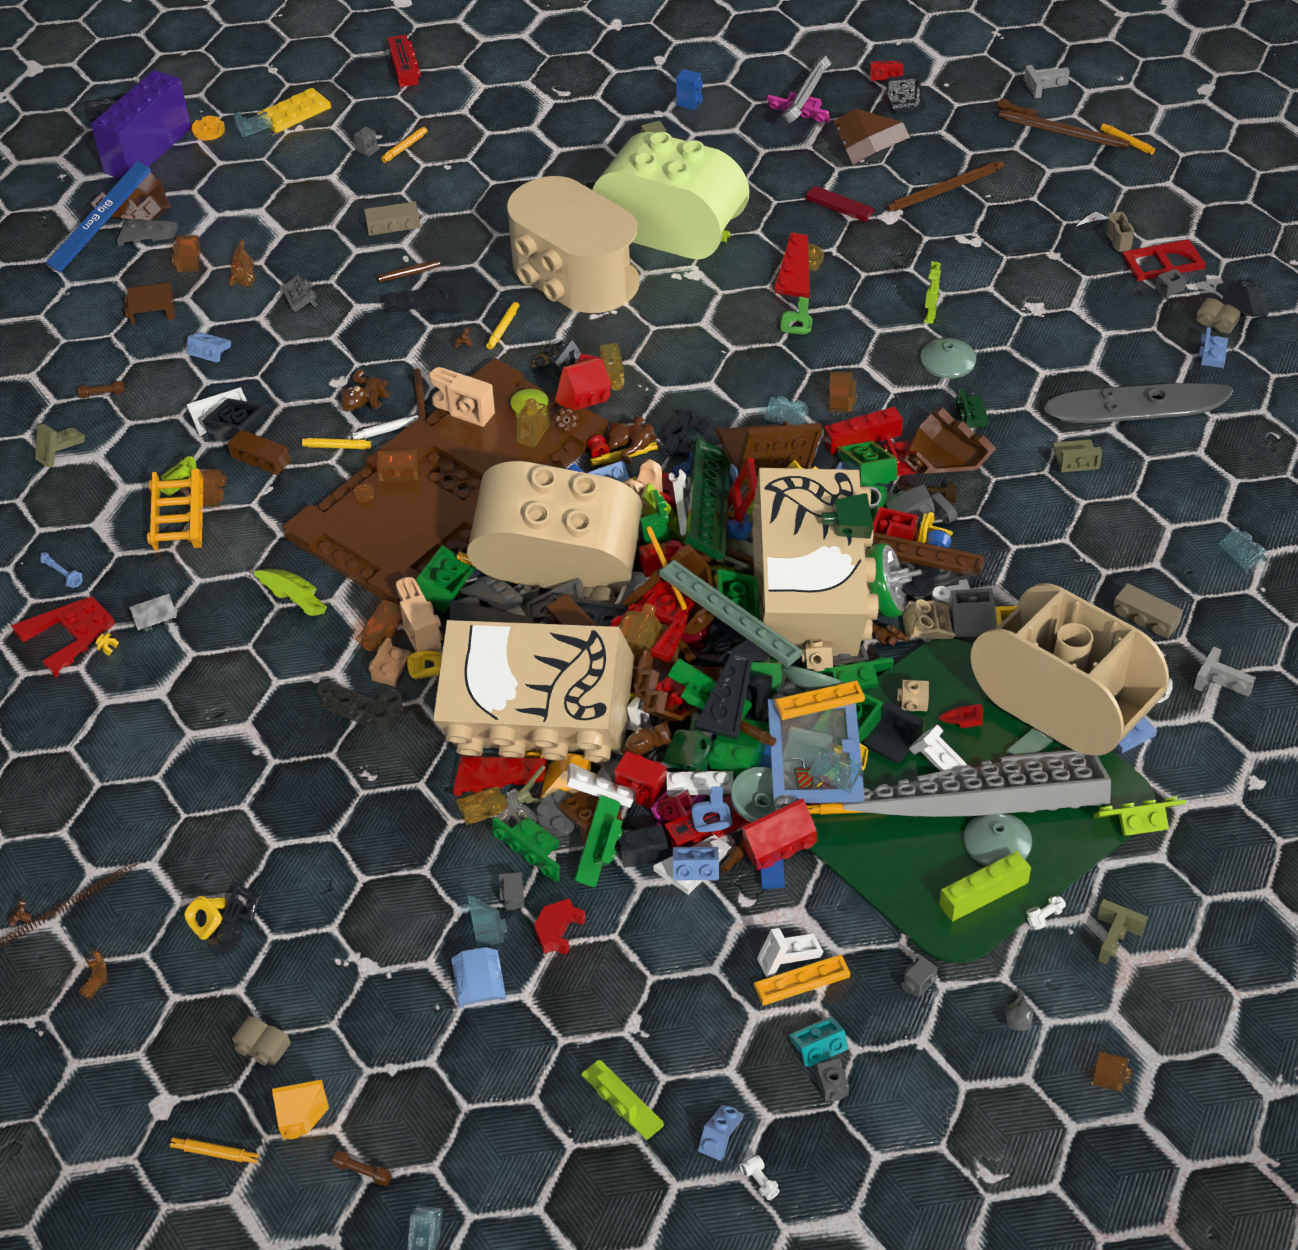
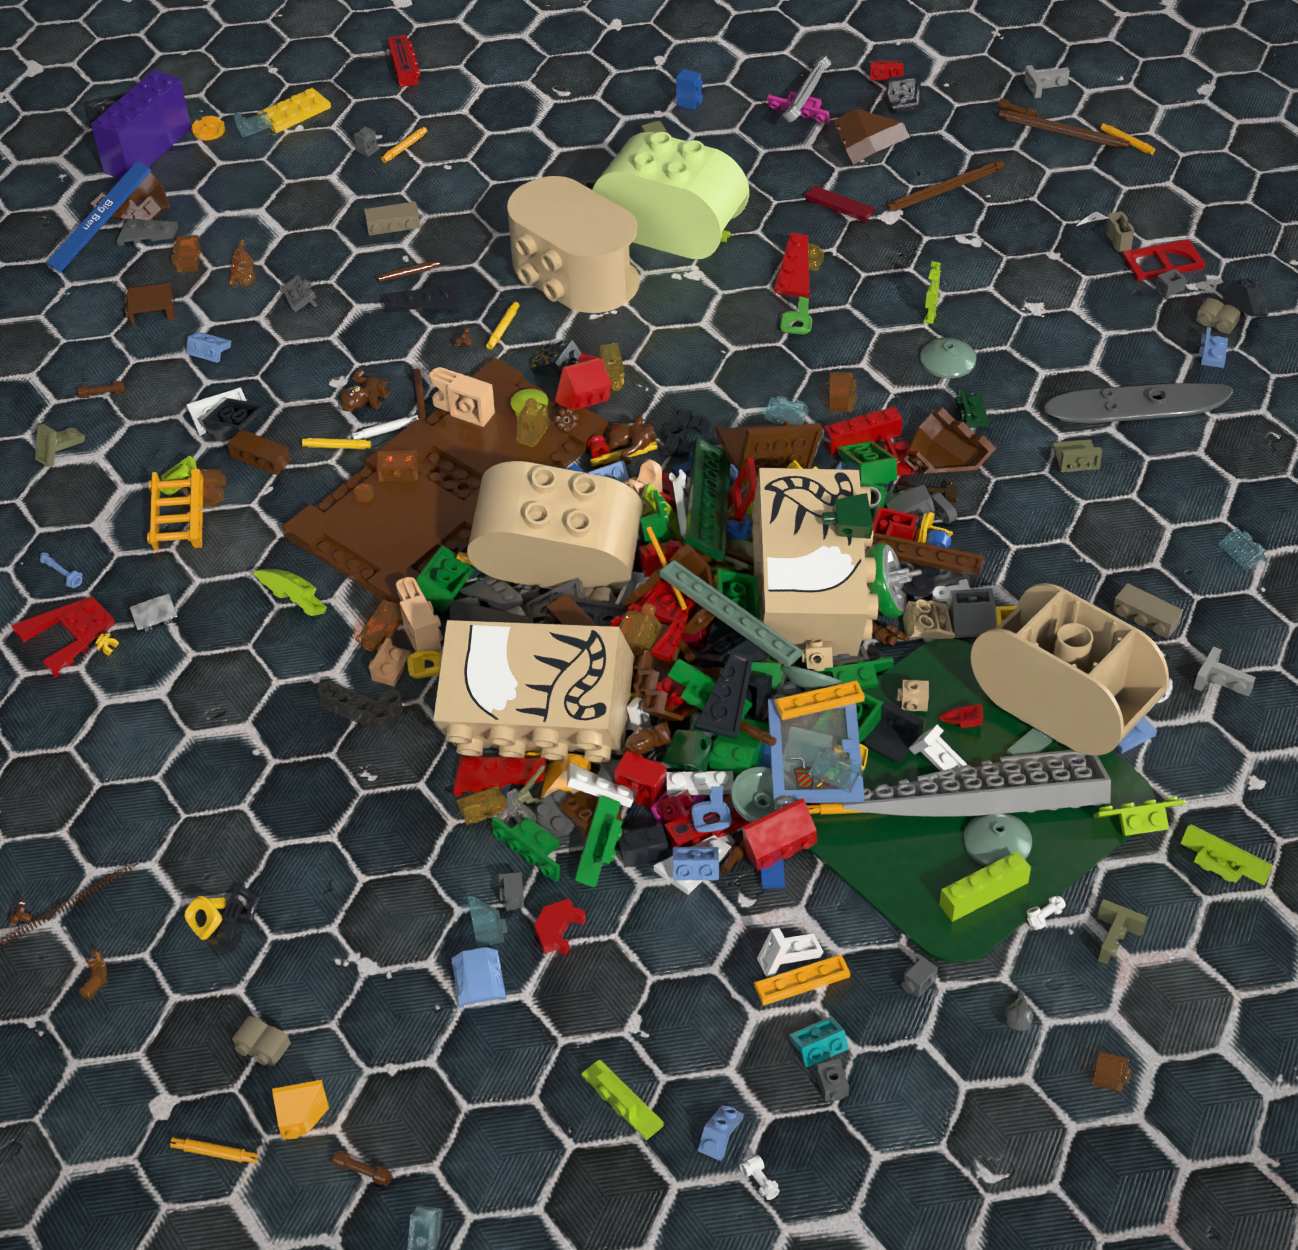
none -> lime bracket [1181,824,1273,885]

